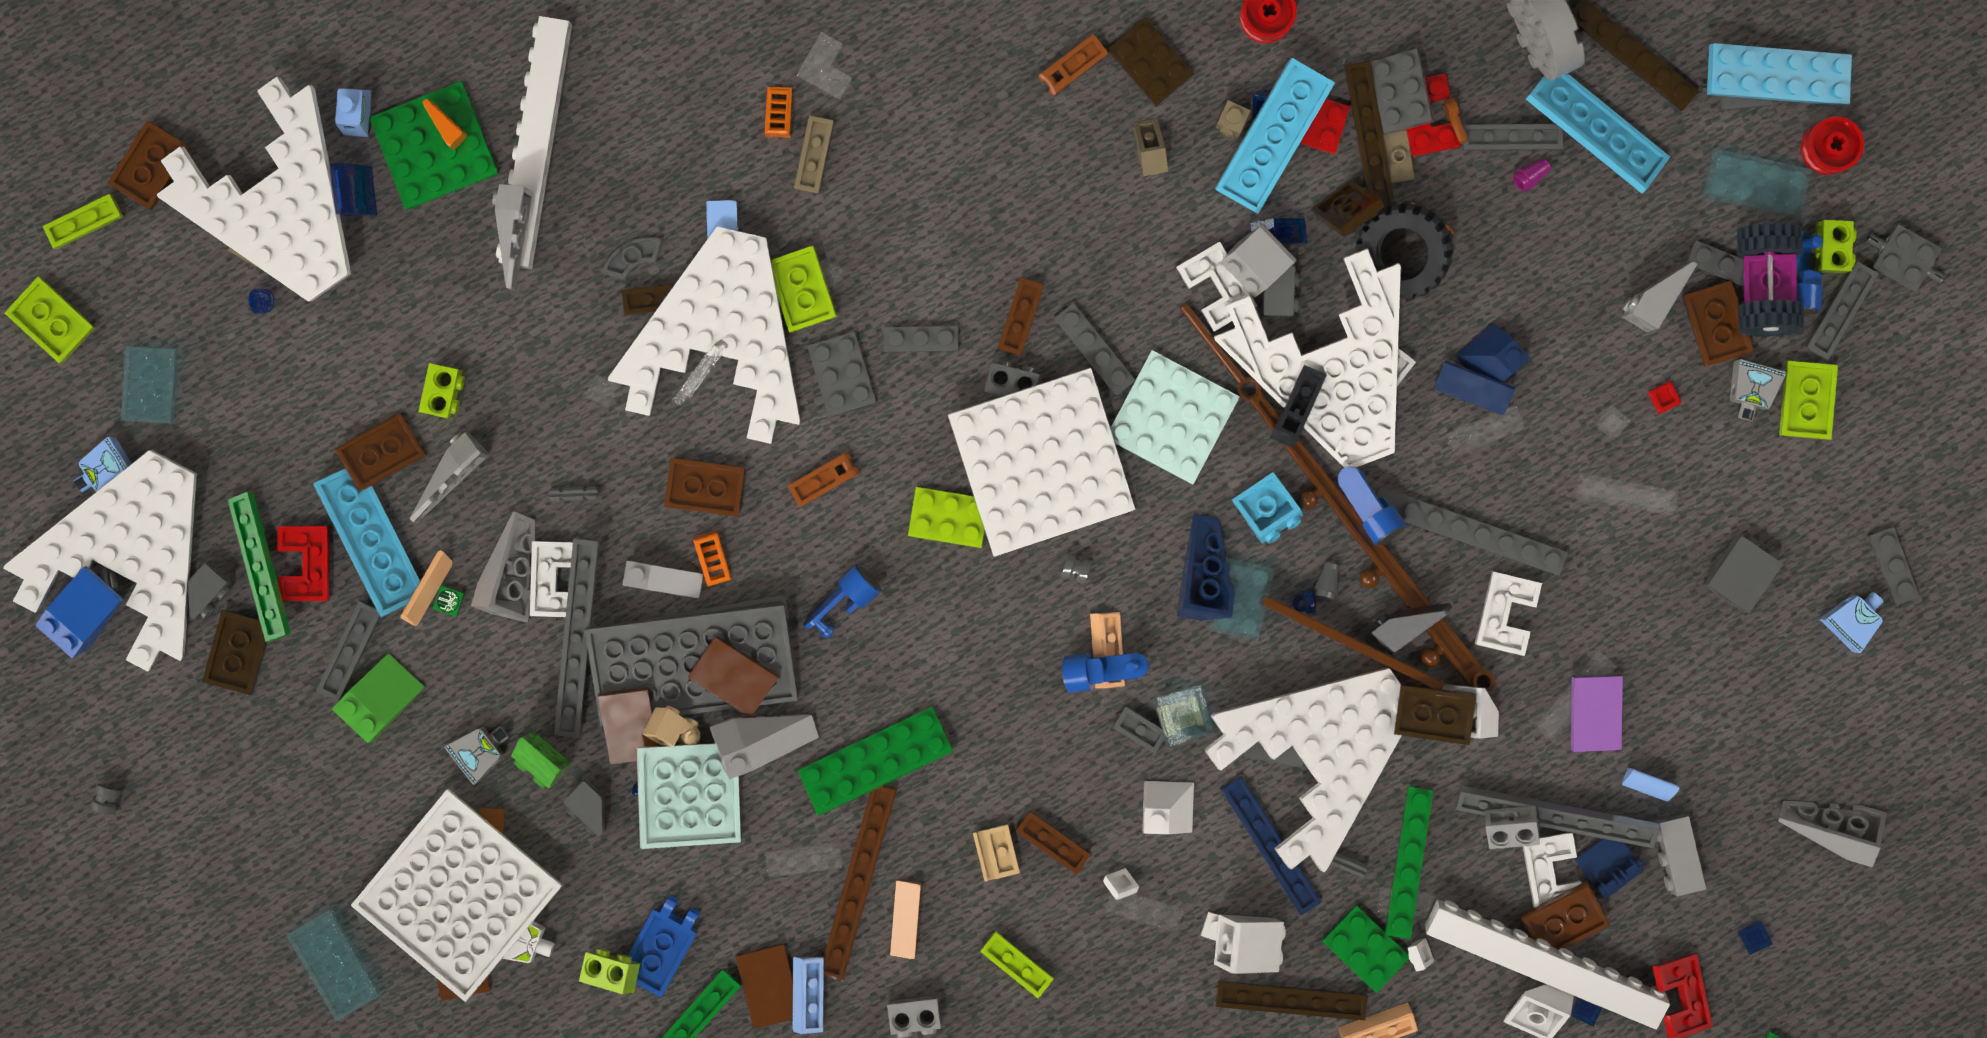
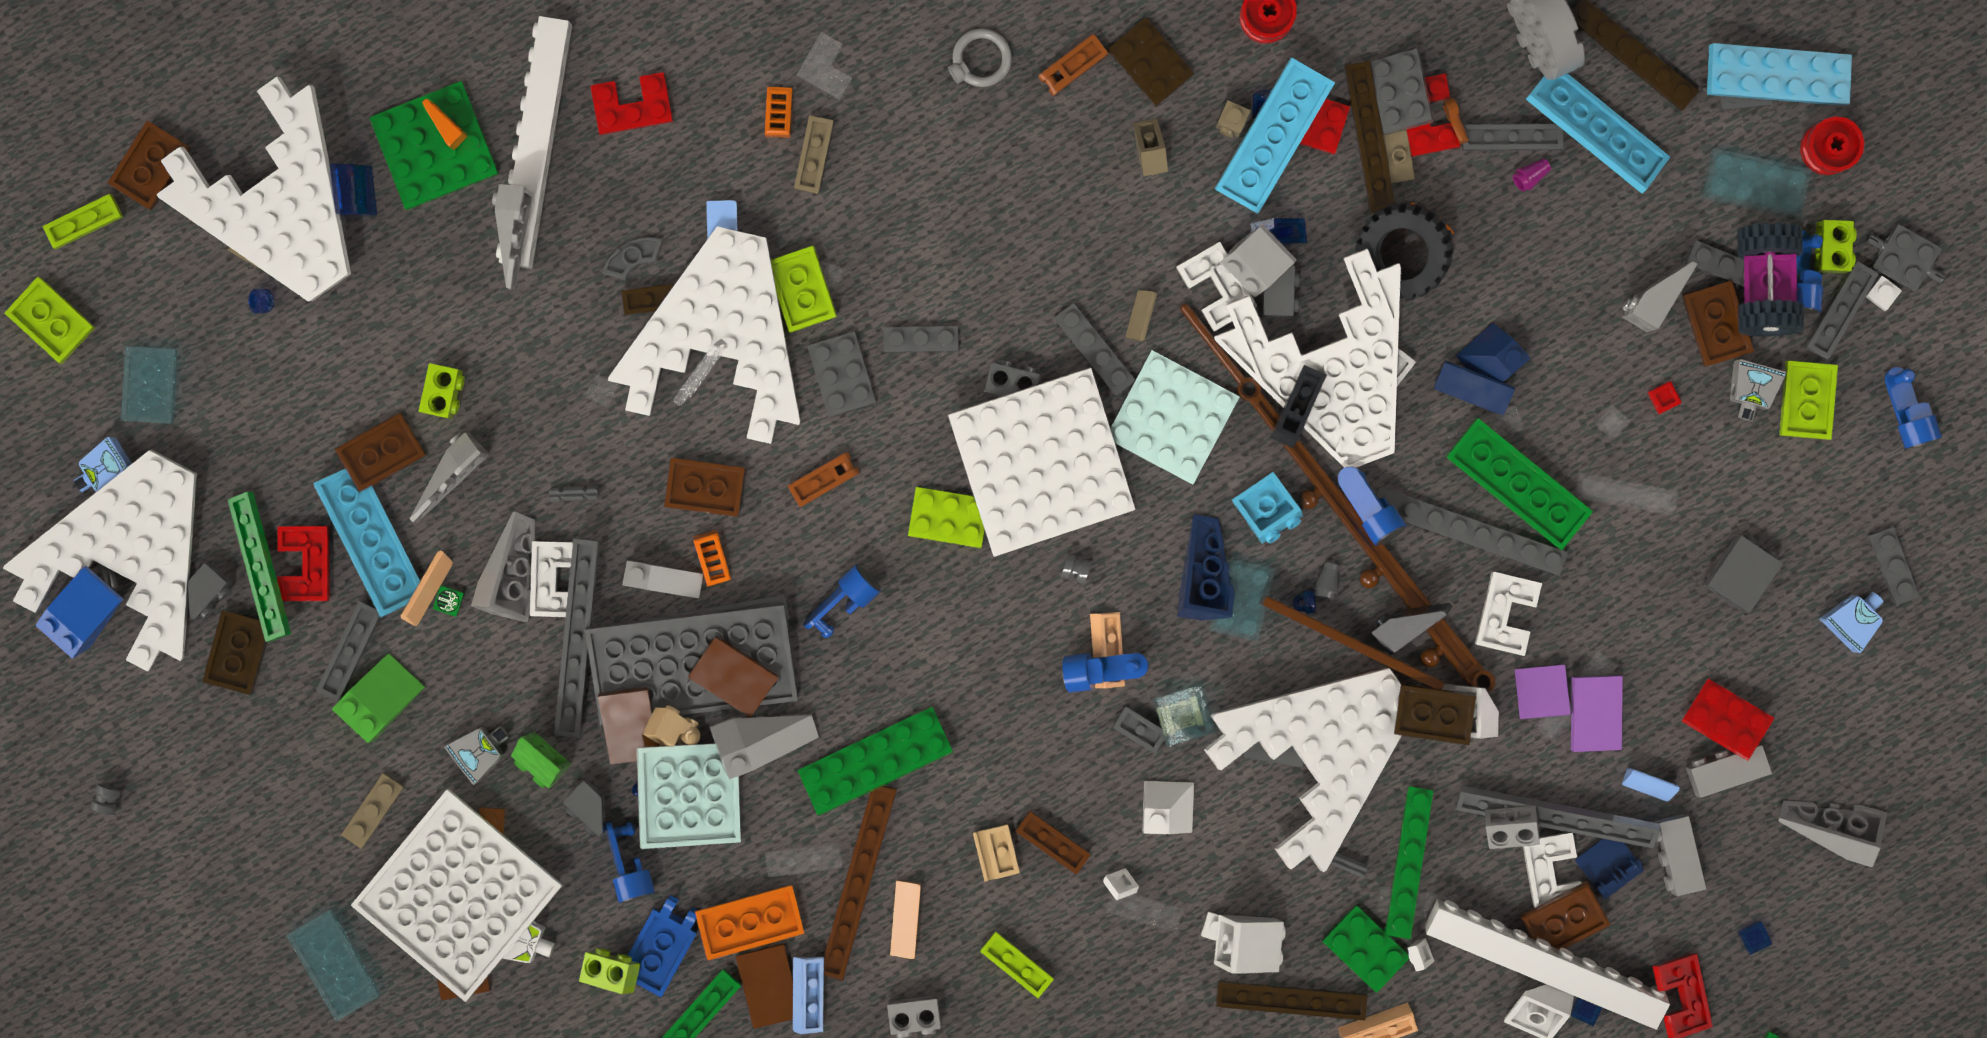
light blue torso [335,88,372,137] -> none
reddish brown plate [997,277,1044,356] -> none
dark blue tile [1220,776,1321,915] -> none
dark brown plate [1311,180,1385,237] -> none
none -> dark tan plate [341,773,405,849]
none -> red plate [590,72,673,135]
none -> blue piece [605,822,655,904]
none -> orange plate [695,885,804,960]
none -> light grey piece [948,28,1012,87]
none -> dark tan slope [1125,290,1157,342]
none -> green plate [1445,418,1593,550]
none -> medium lavender tile [1515,665,1571,719]
none -> red plate [1681,679,1775,761]
none -> light grey brick [1685,745,1772,798]
none -> white plate [1866,276,1902,311]
none -> blue piece [1885,367,1942,449]

